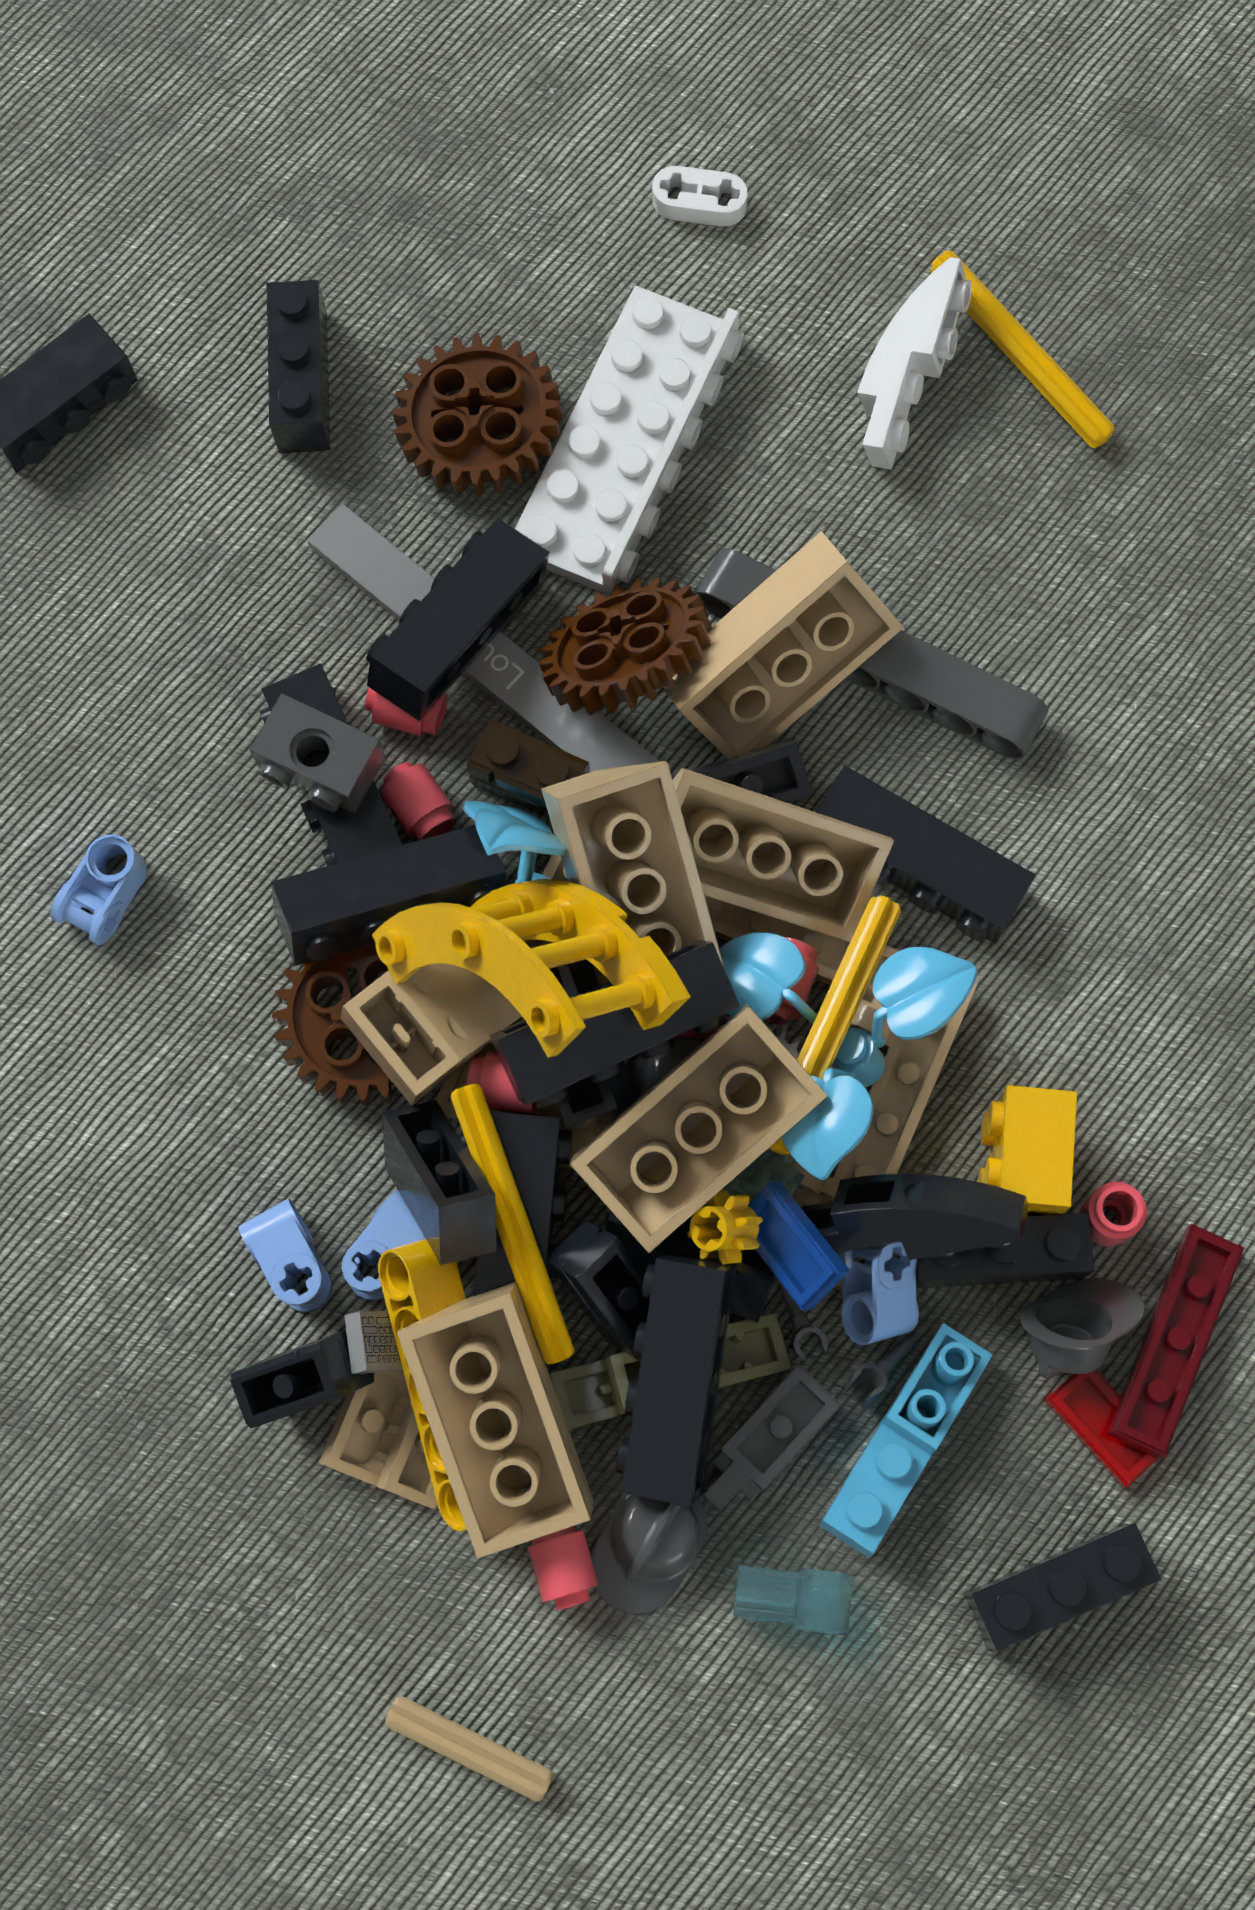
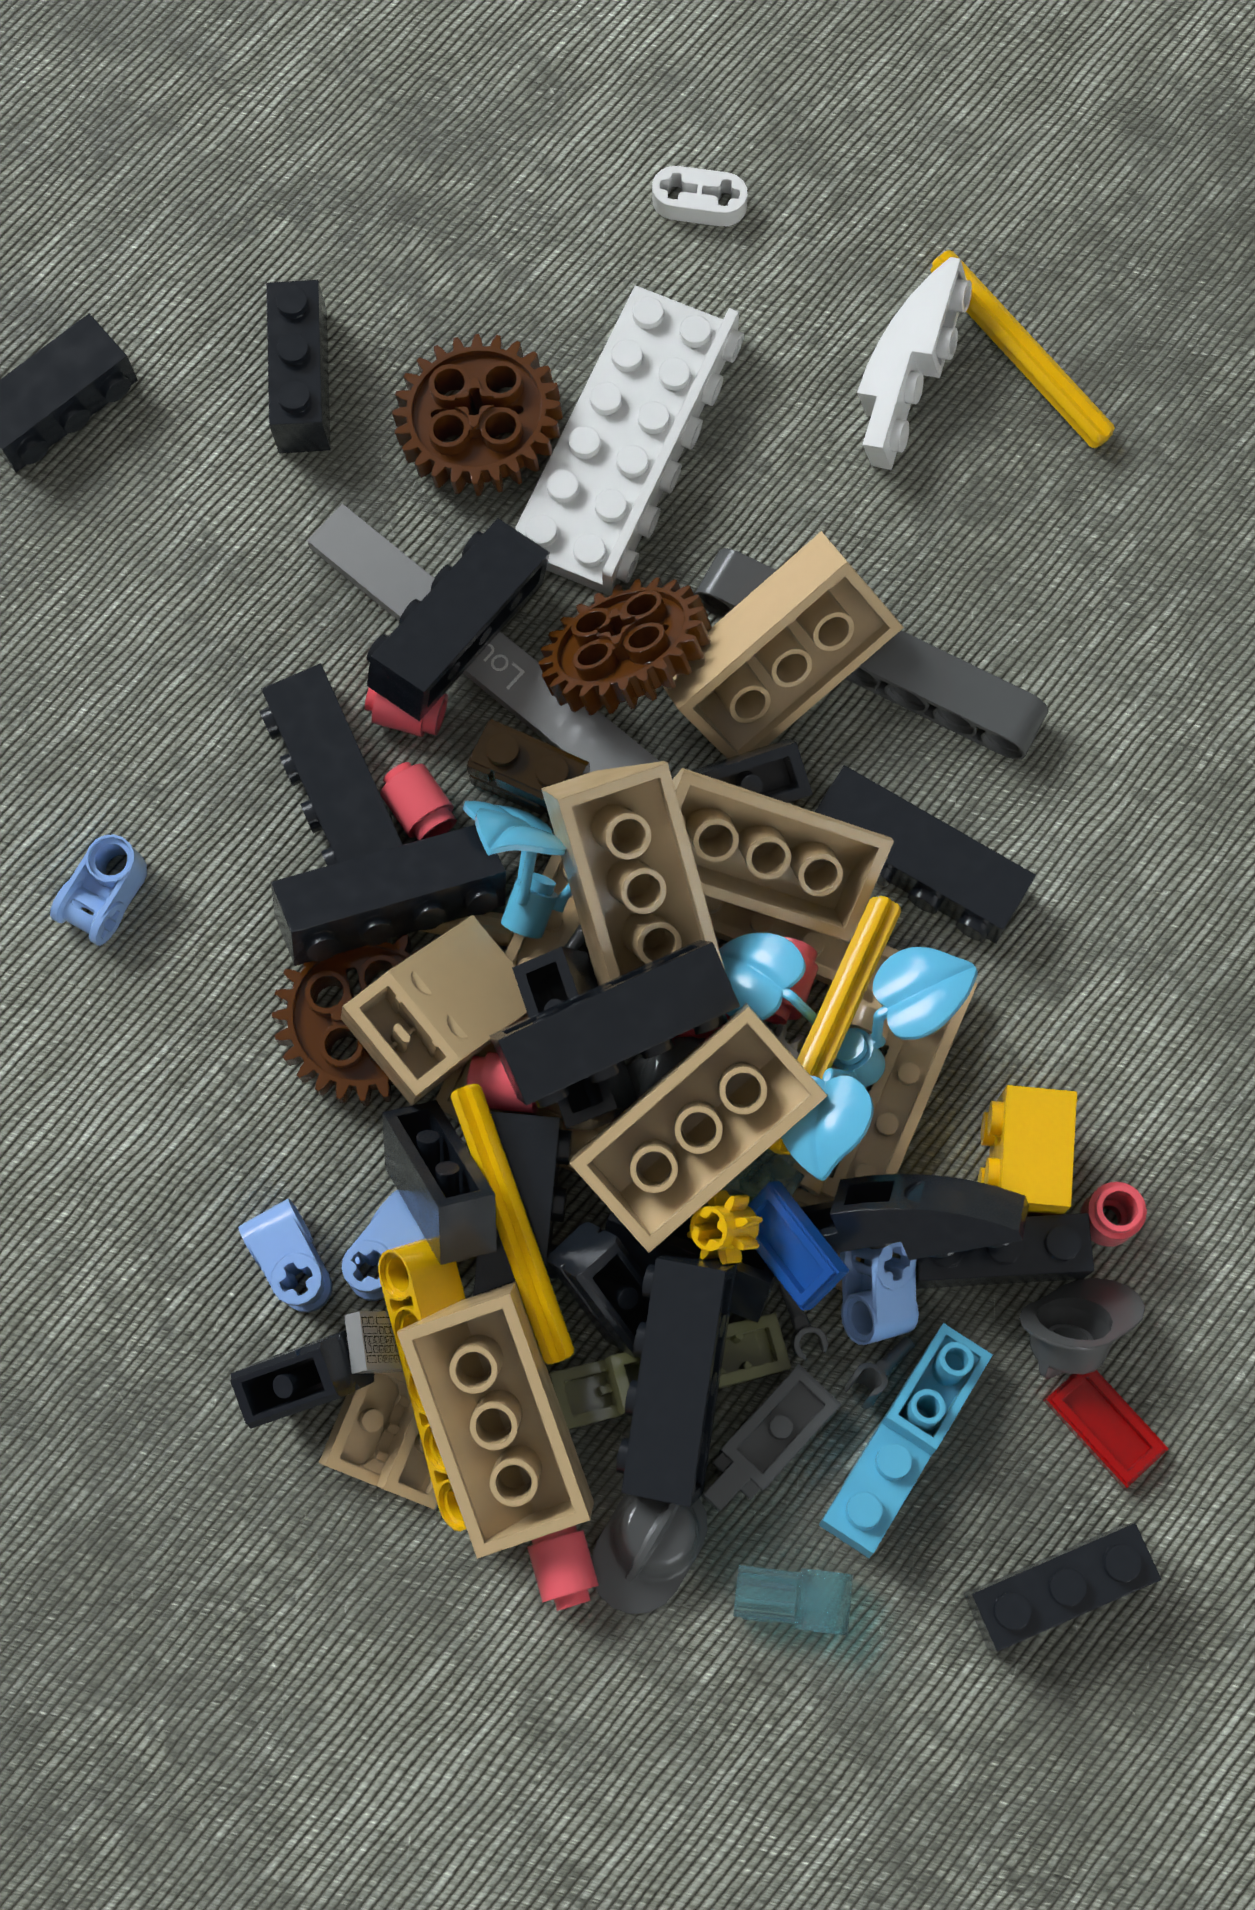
dark grey brick [250,693,386,814] -> none
yellow fence [372,878,691,1058] -> none
tan axle [385,1697,553,1802] -> none
dark red tile [1106,1224,1244,1459] -> none

